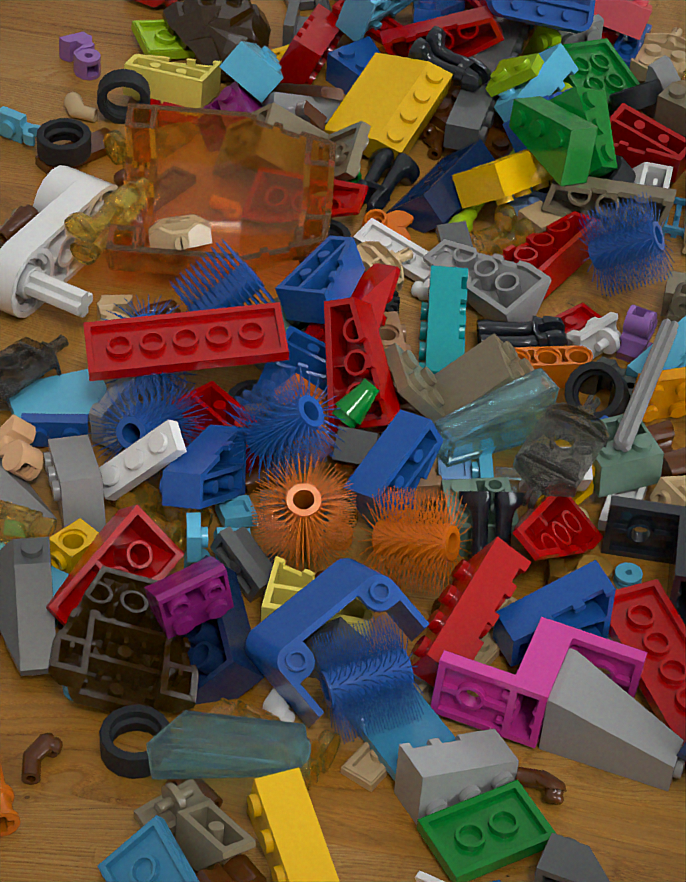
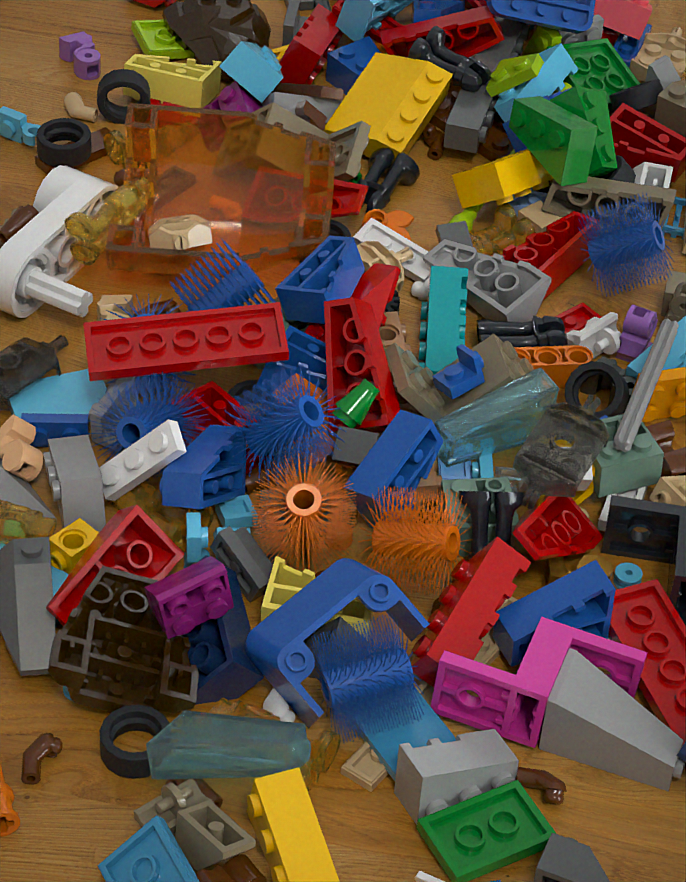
dark blue slope [386,139,495,233] -> none
none -> blue bracket [432,344,485,400]

